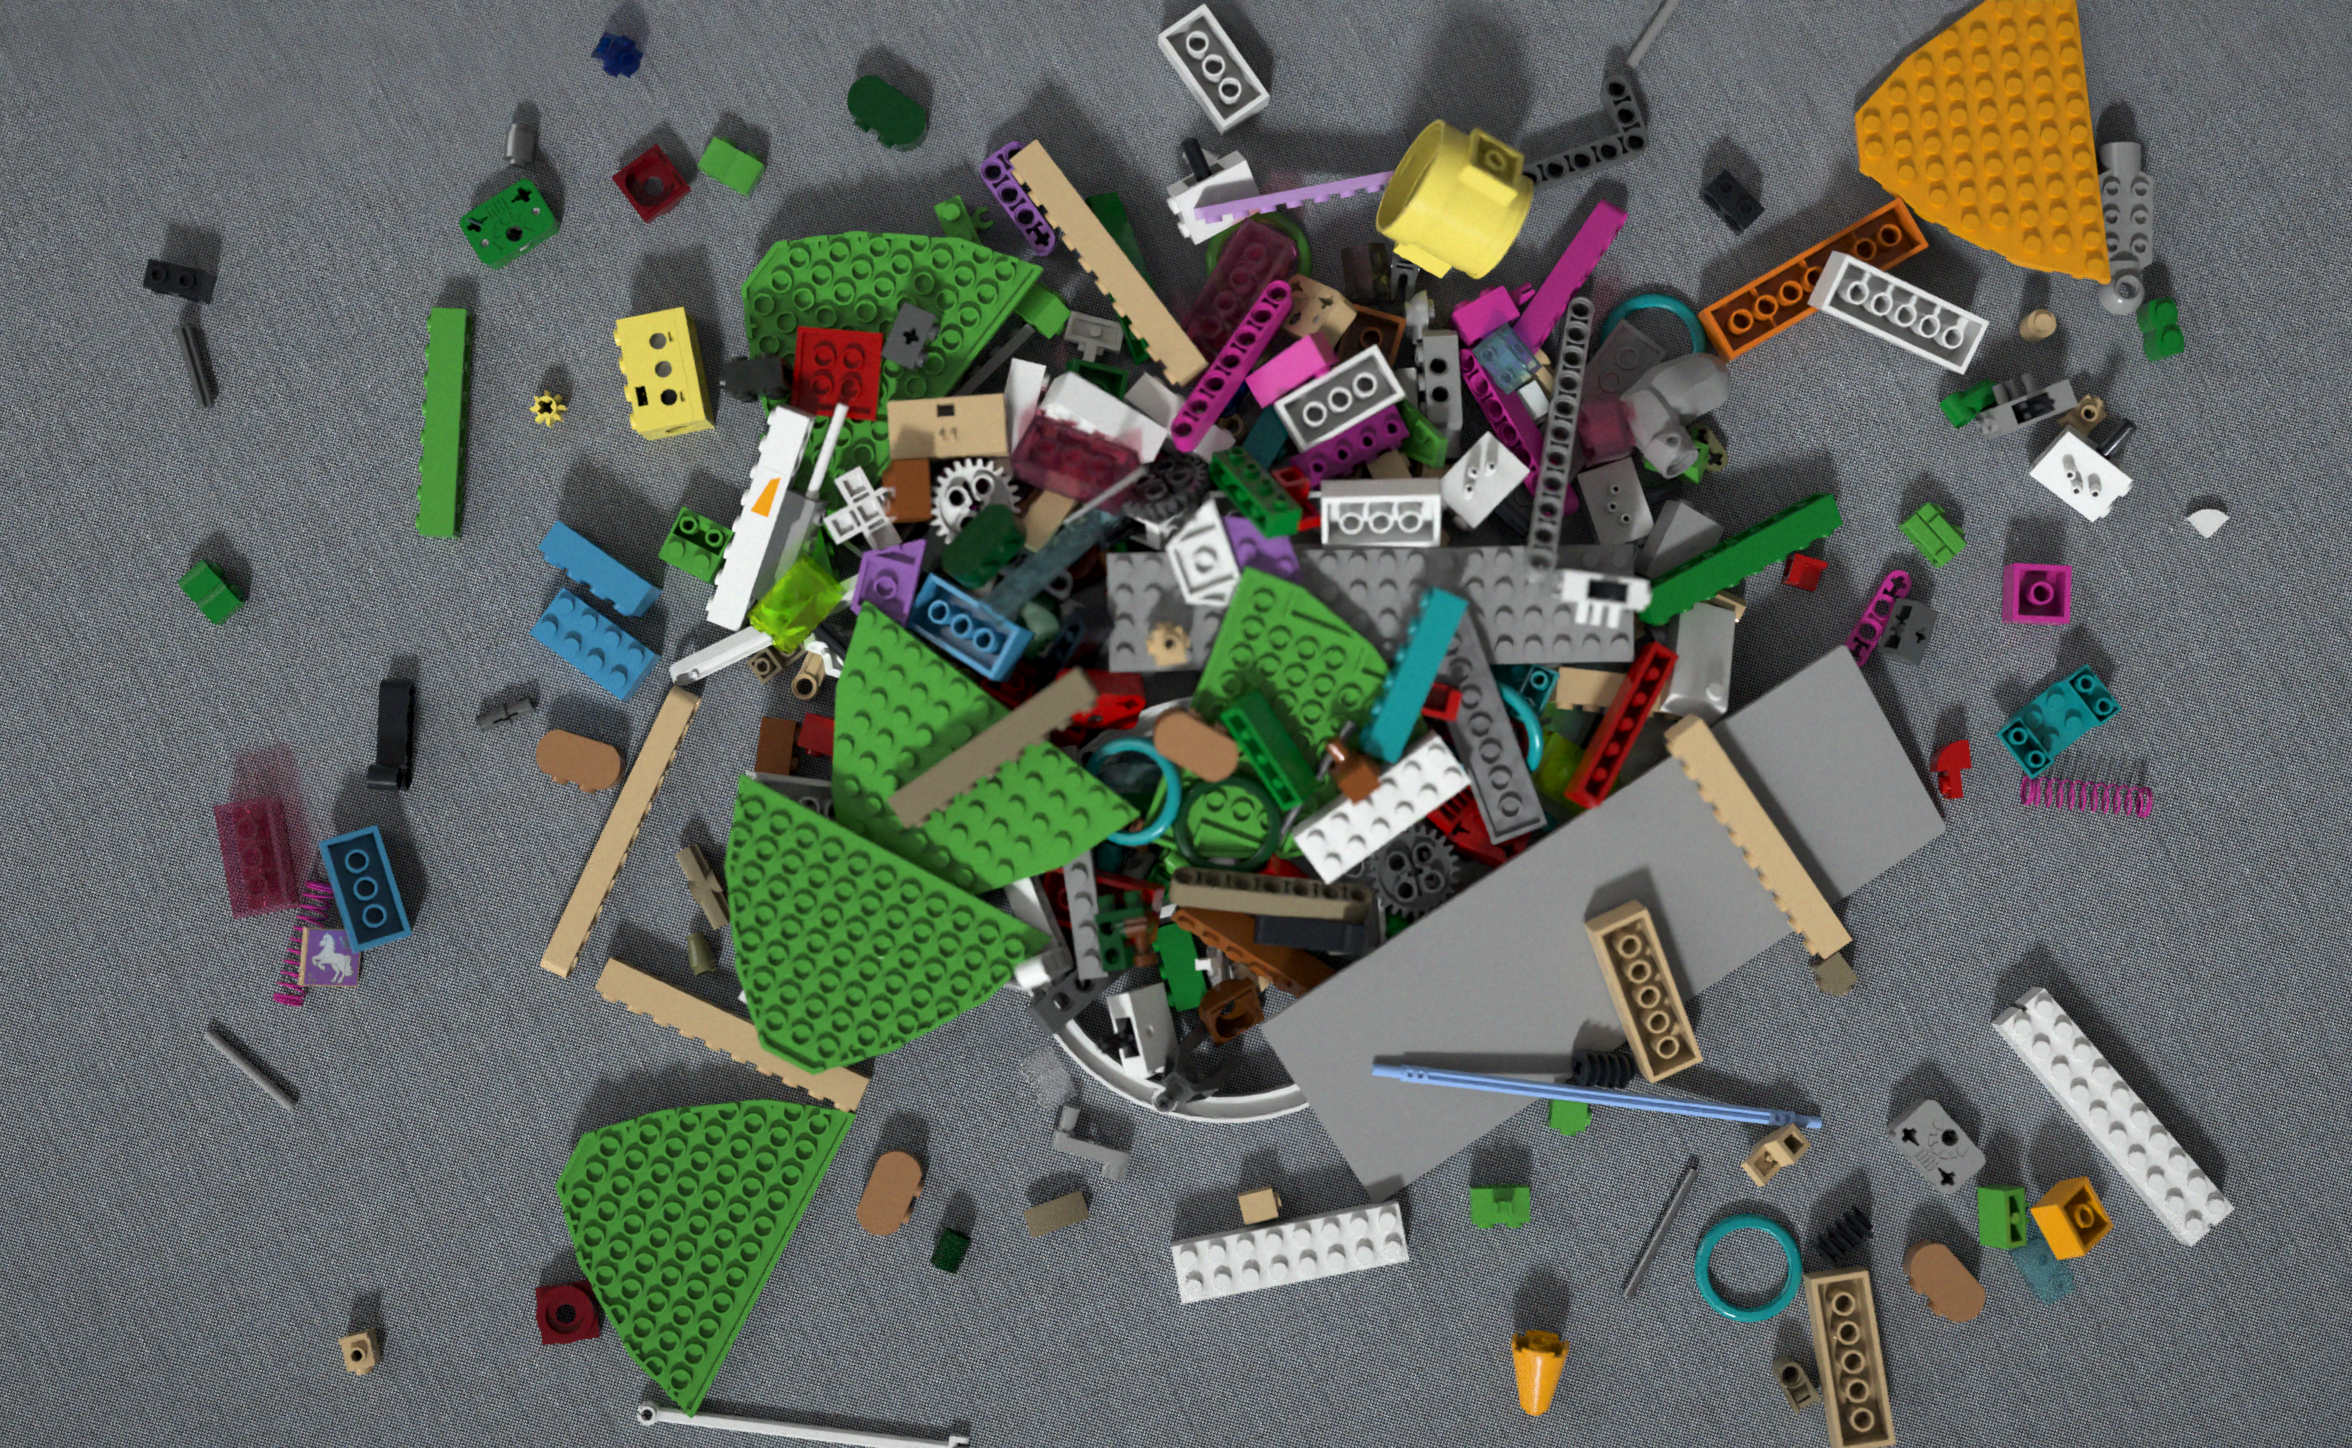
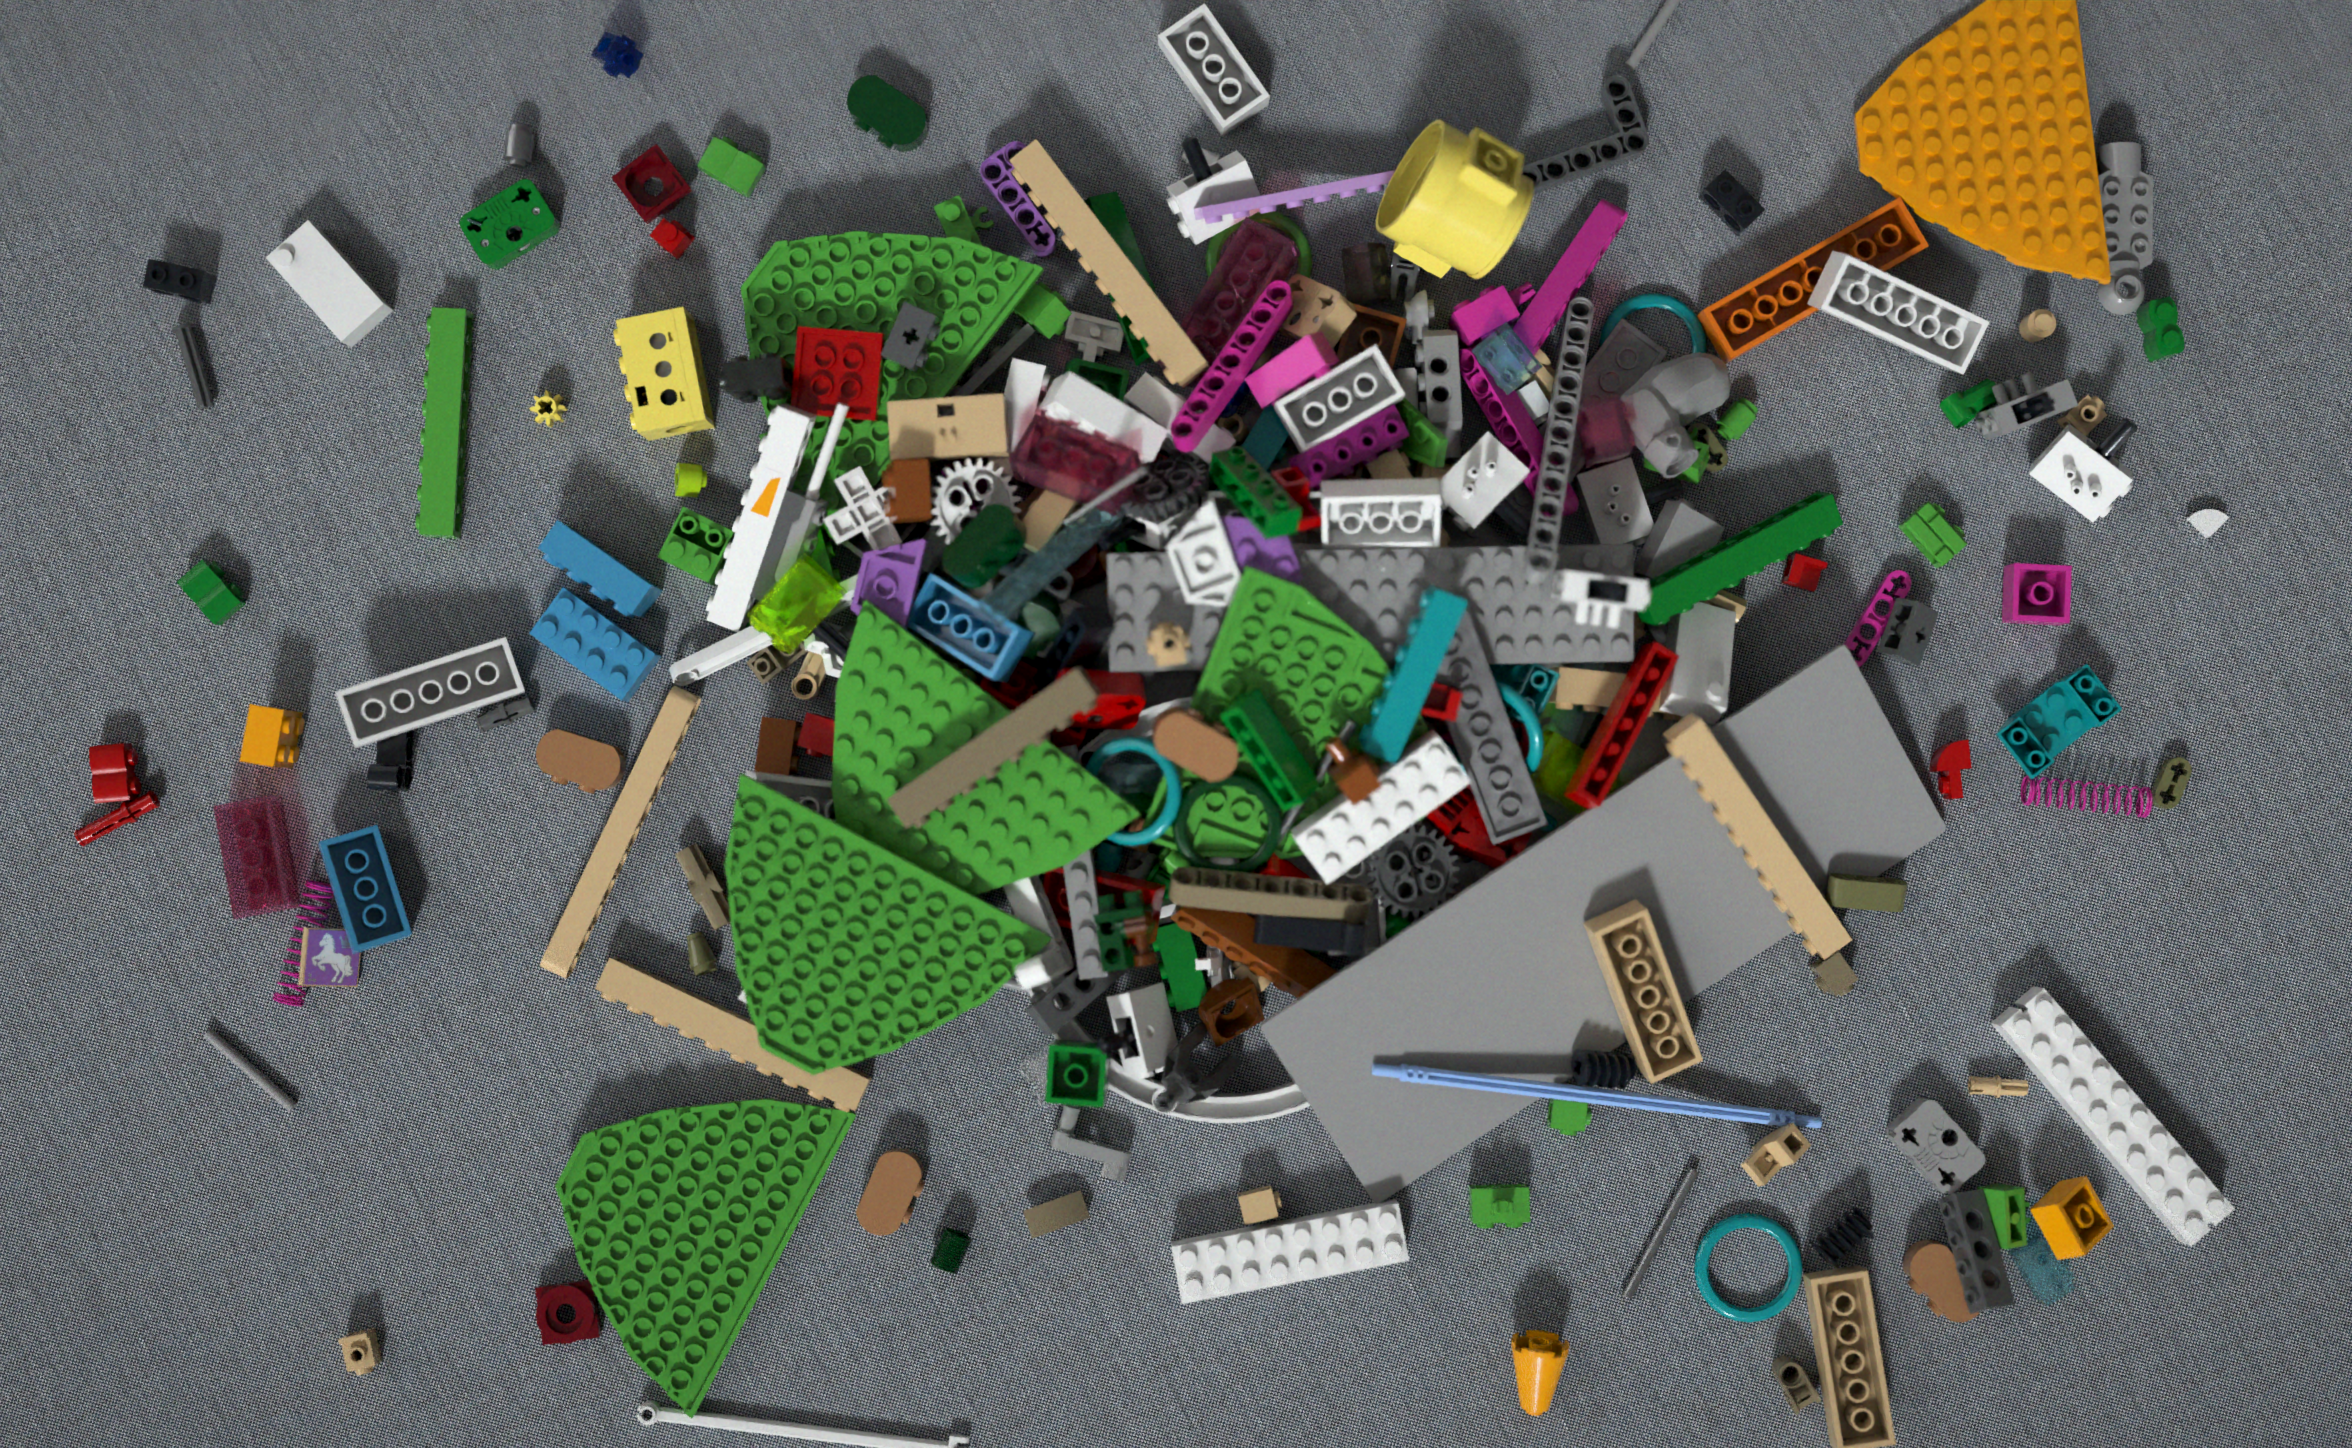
none -> red pin [74,791,160,846]
none -> red brick [89,743,141,803]
none -> light orange brick [240,704,304,768]
none -> white brick [266,220,393,348]
none -> white brick [335,637,525,748]
none -> red brick [650,218,695,260]
none -> lime plate [674,462,707,498]
none -> green brick [1045,1039,1110,1107]
none -> bright green brick [1716,397,1758,440]
none -> olive beam [1824,873,1908,912]
none -> dark grey brick [1938,1189,2015,1314]
none -> tan axle [1968,1075,2028,1098]
none -> olive beam [2151,757,2192,809]

